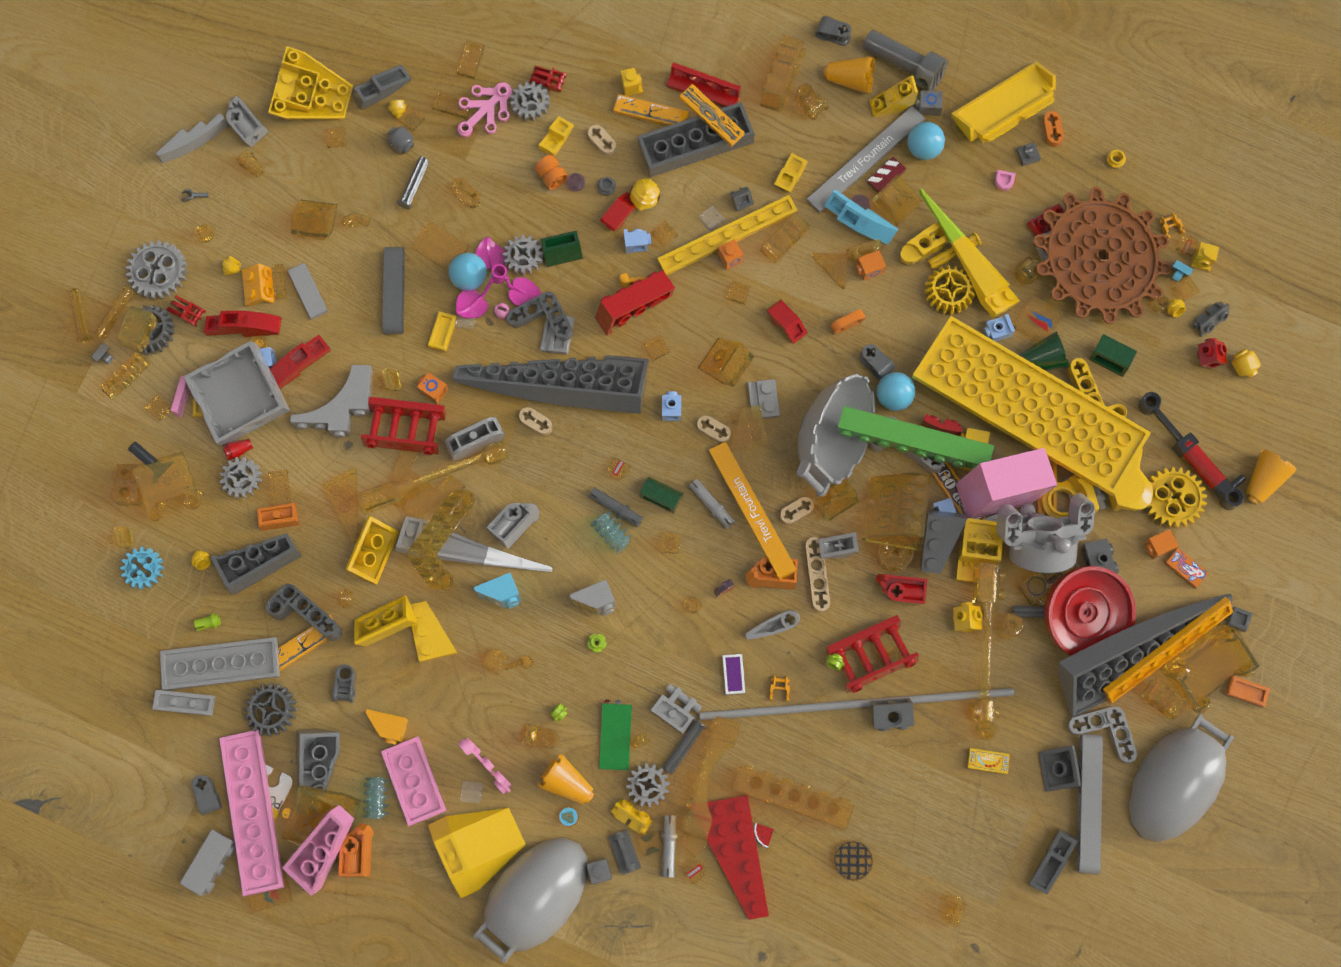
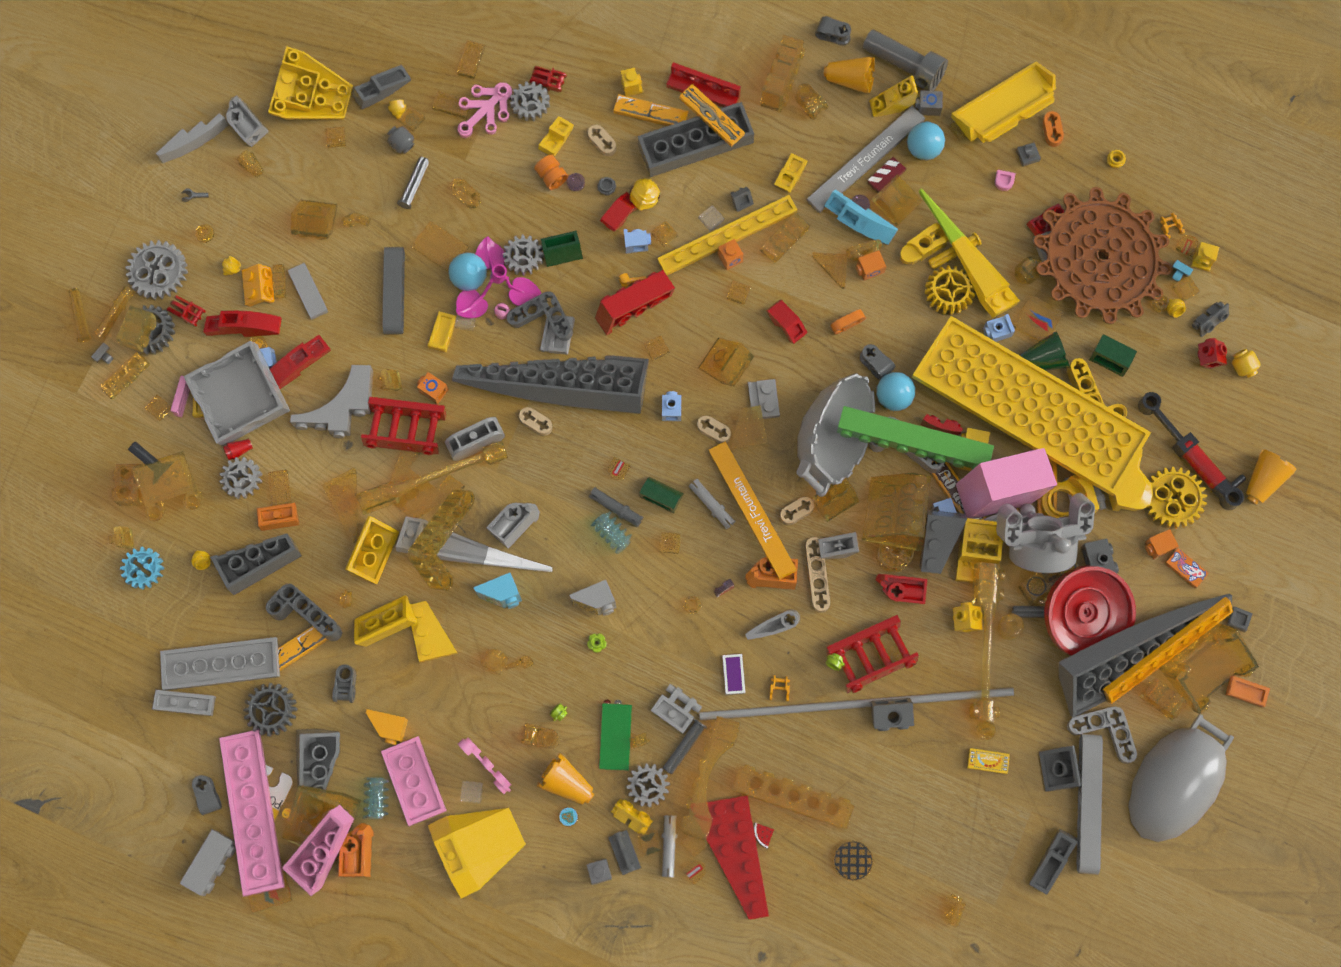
lime pin [194,613,221,631] -> none
light grey windscreen [473,838,588,964] -> none

